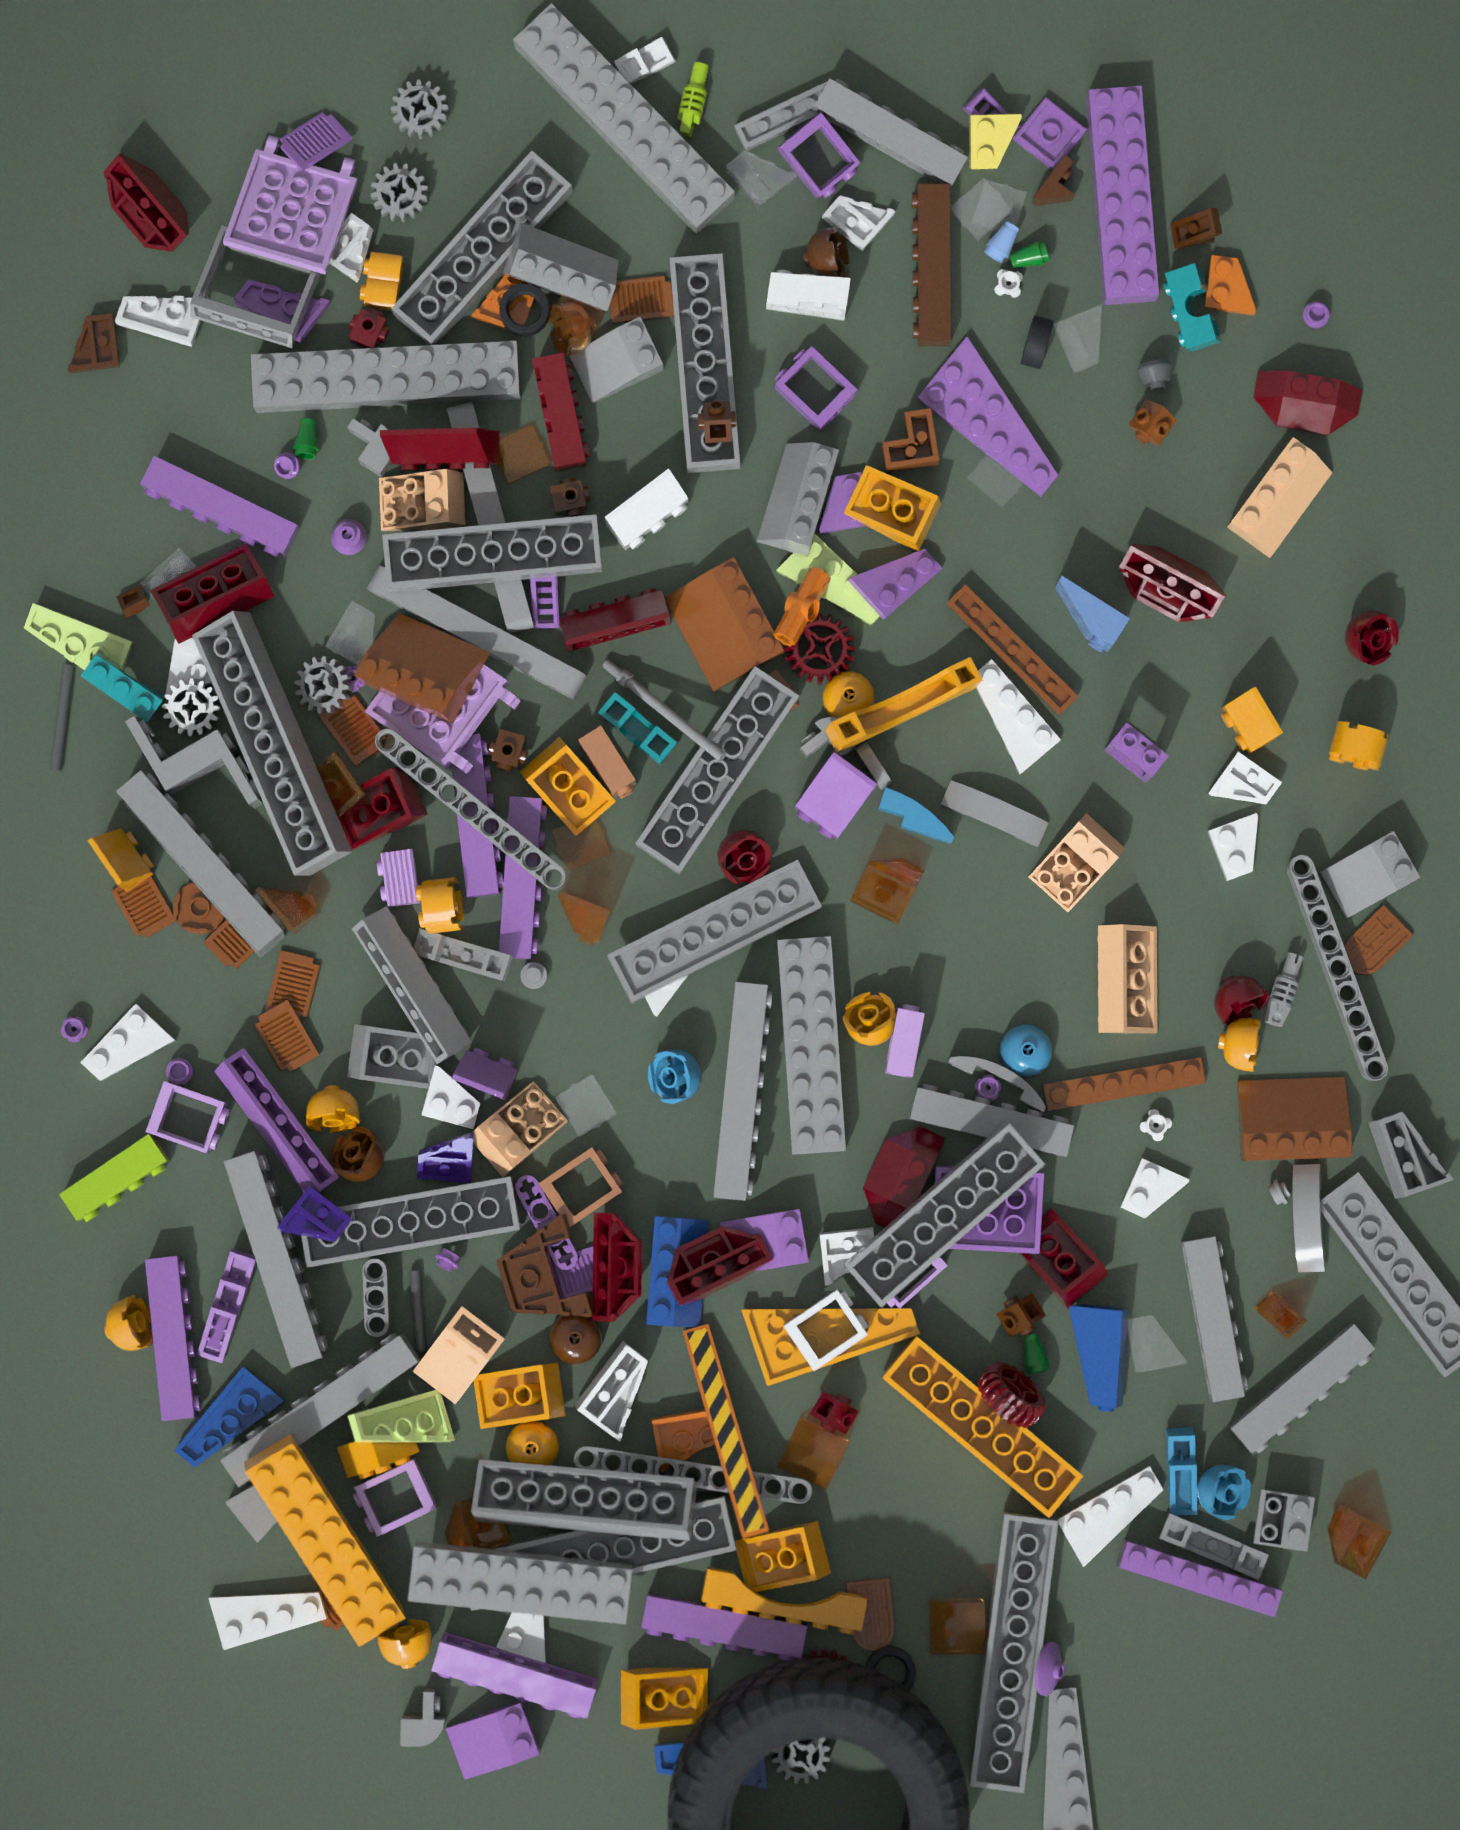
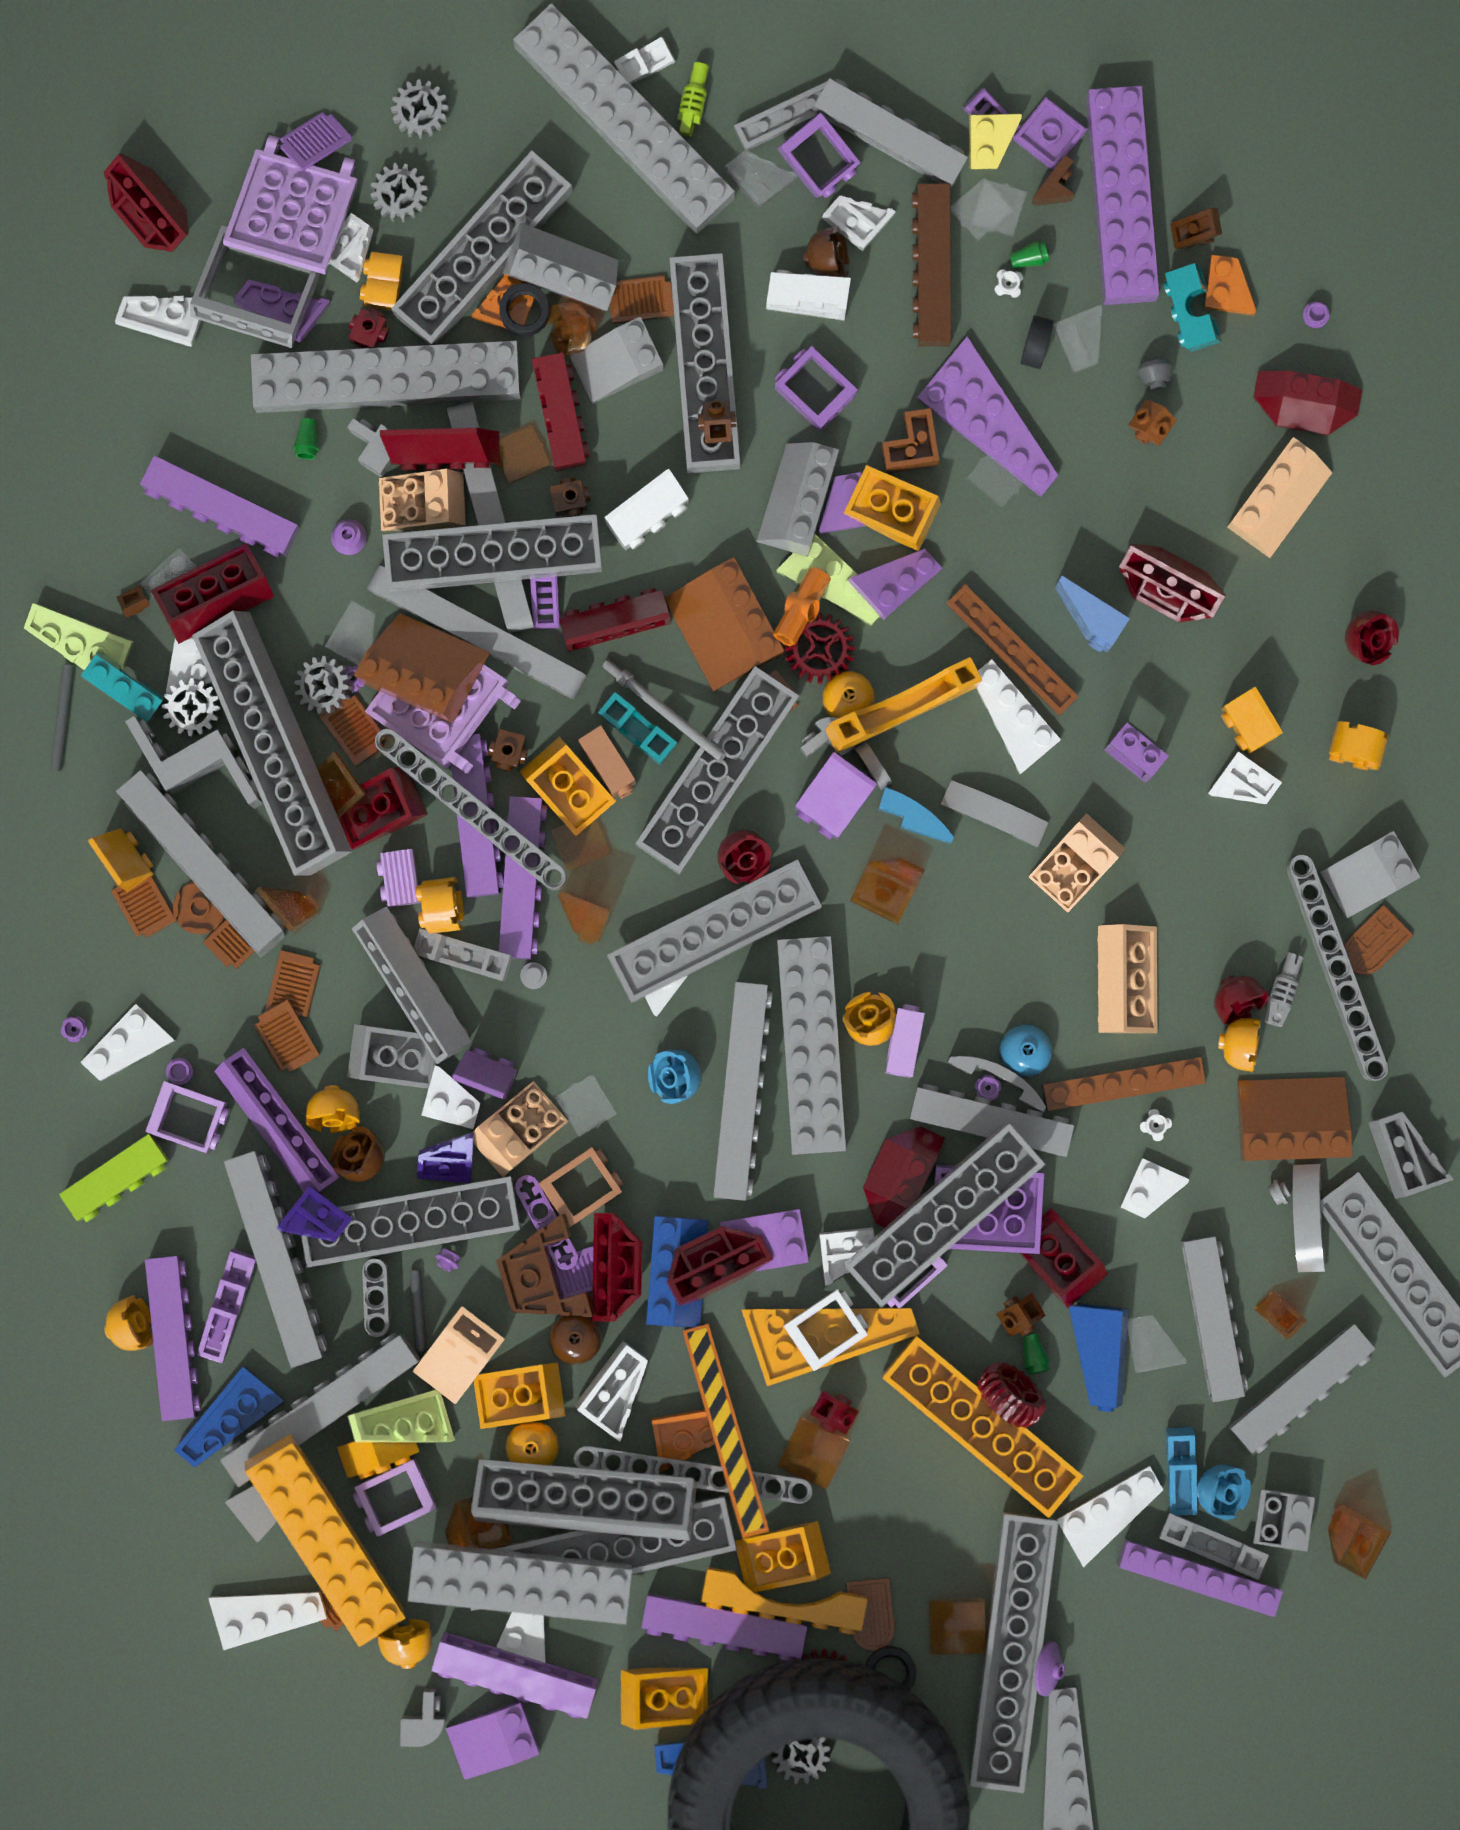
reddish brown wing [68,313,120,374] -> none
medium lavender plate [274,452,300,479] -> none
light blue cone [984,221,1019,263] -> none
white wing [1208,813,1258,881] -> none

